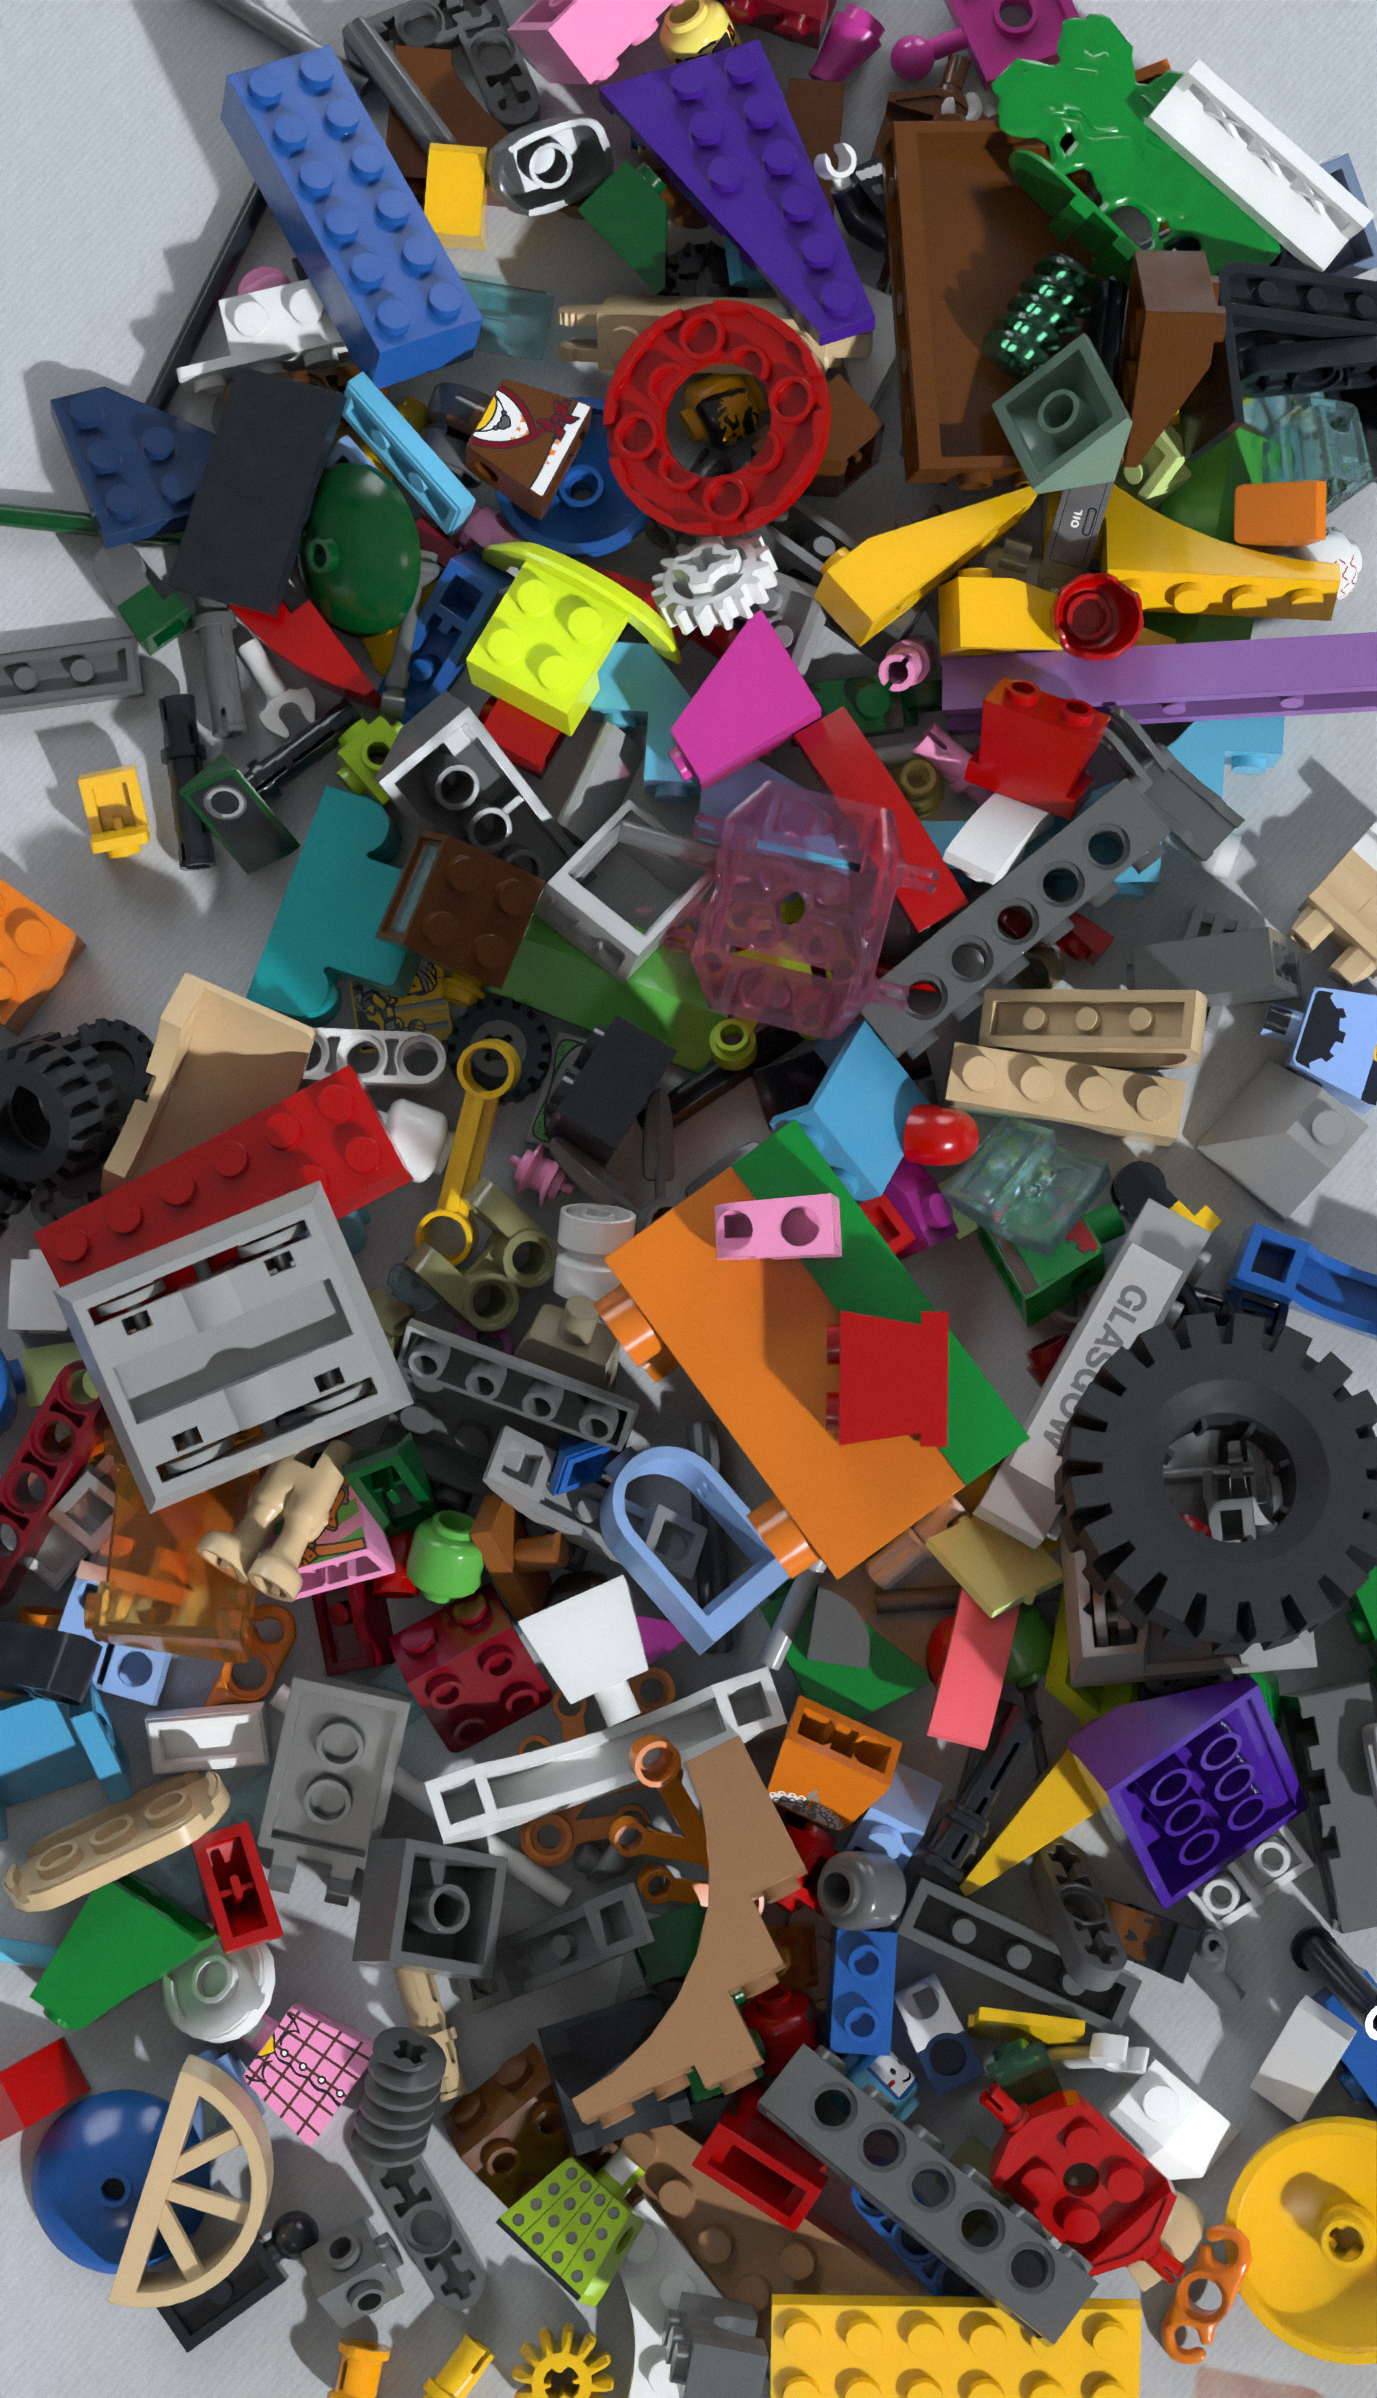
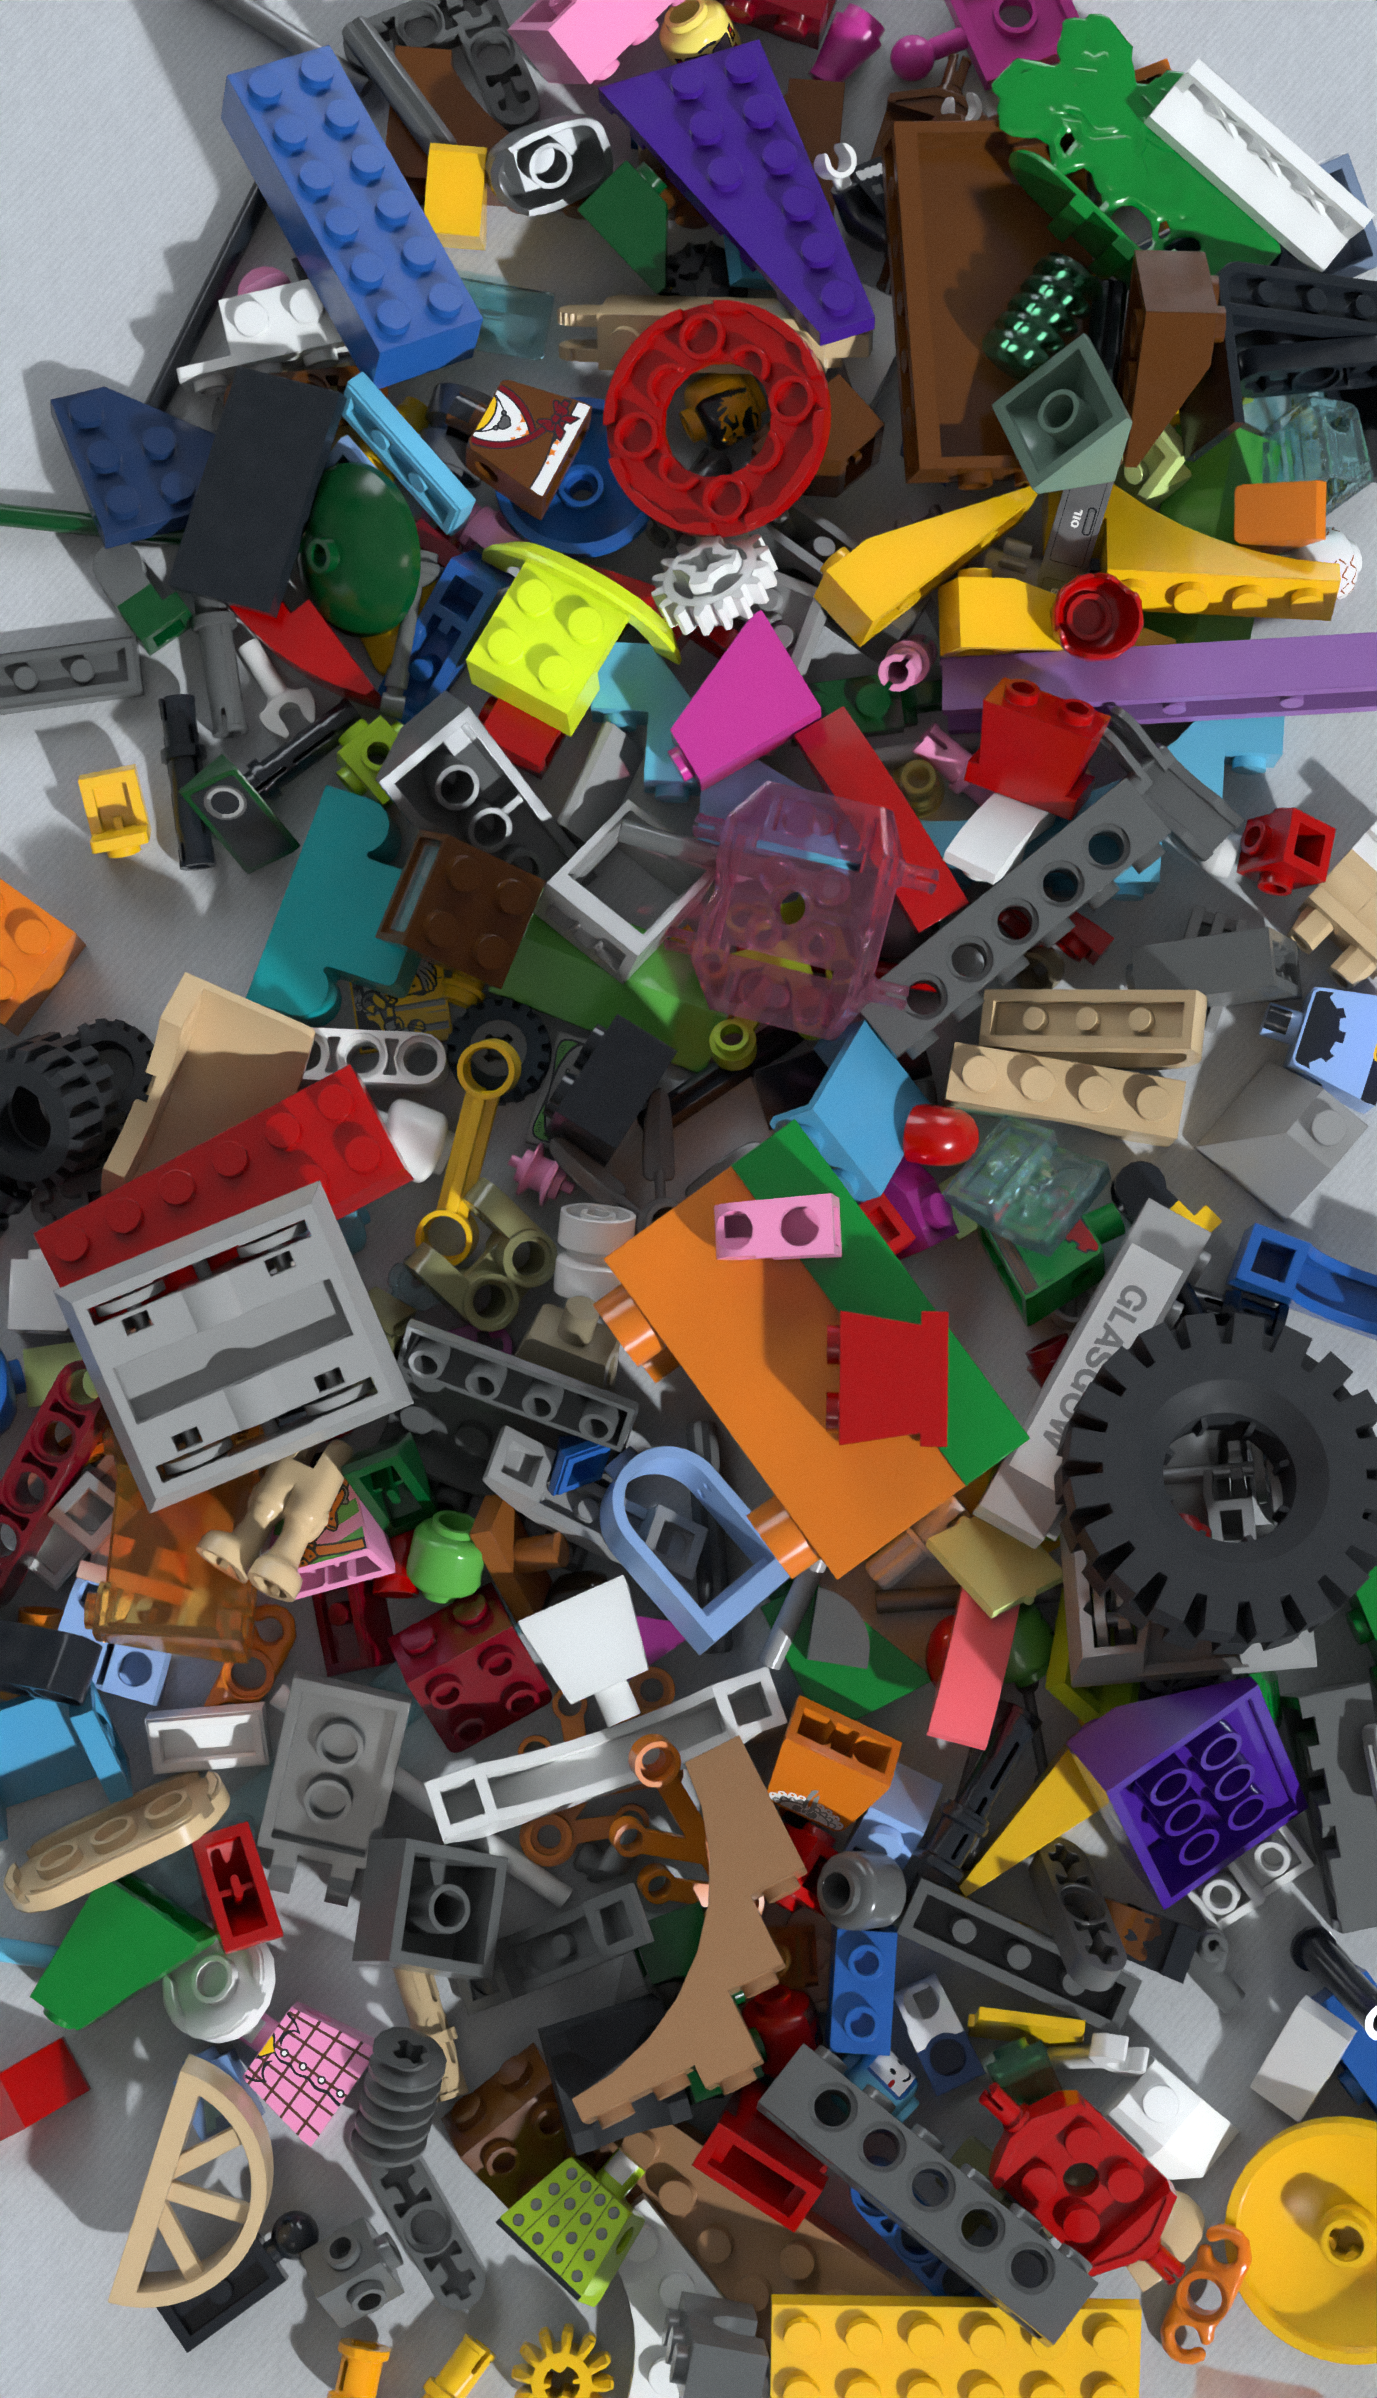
blue dish [31,2089,212,2274] -> none
none -> red brick [1236,807,1336,896]

